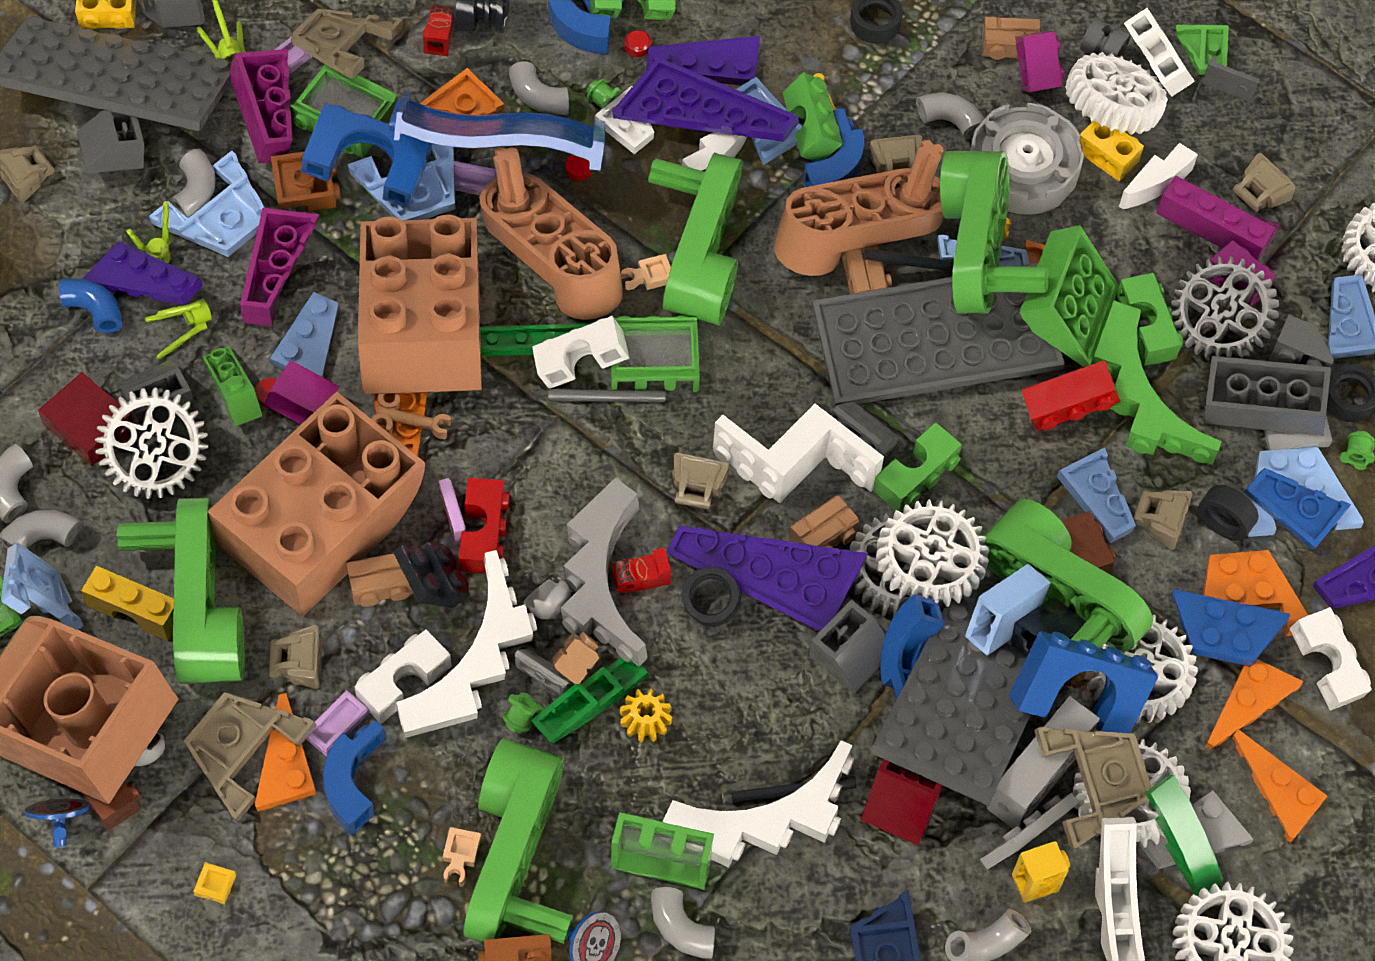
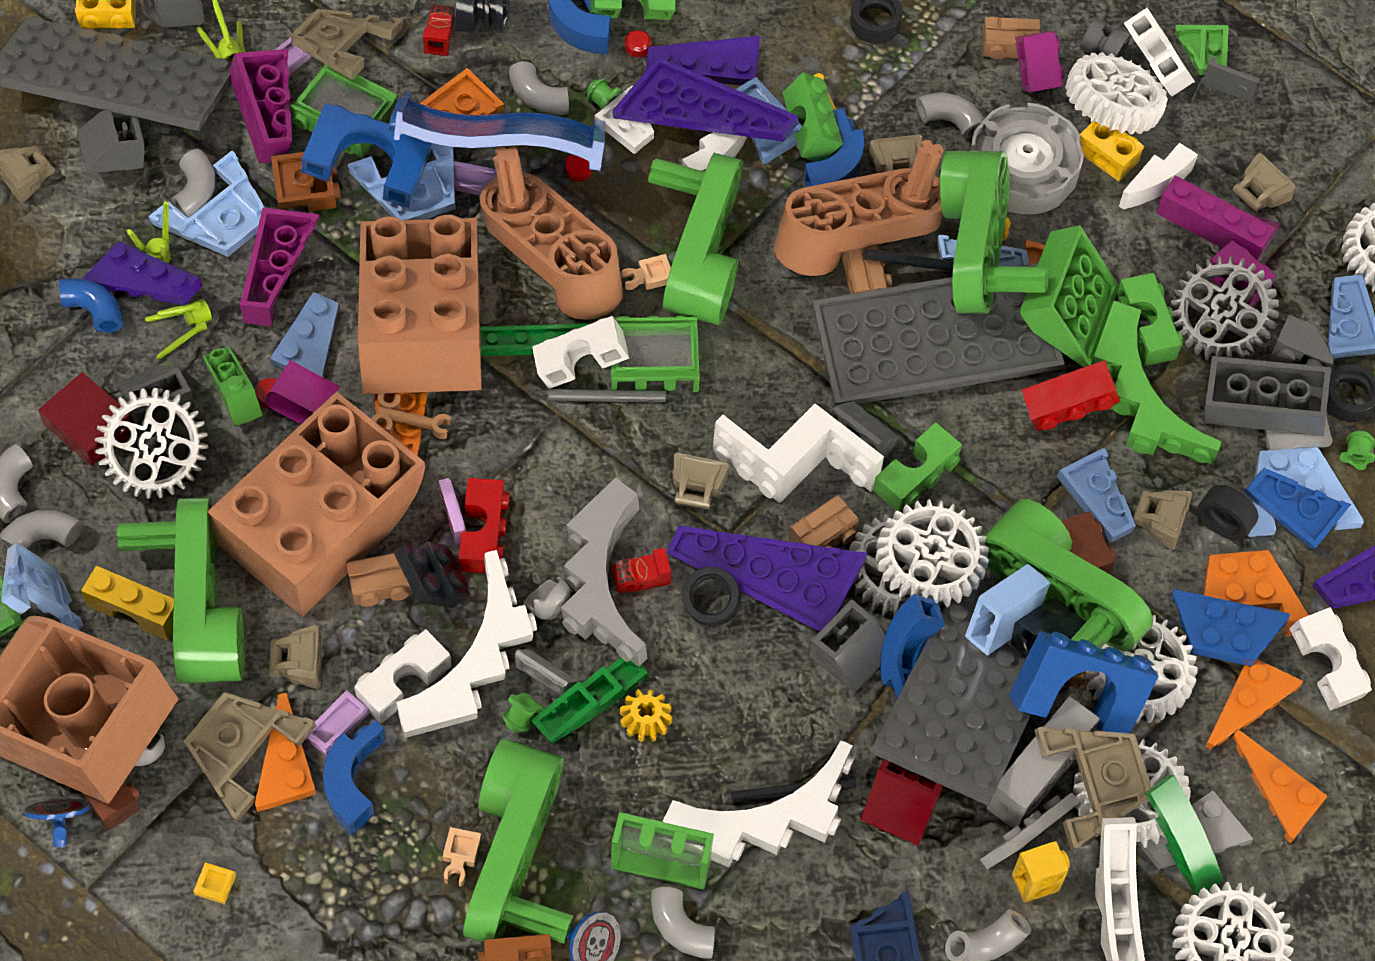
medium nougat brick [552,632,599,684] -> none

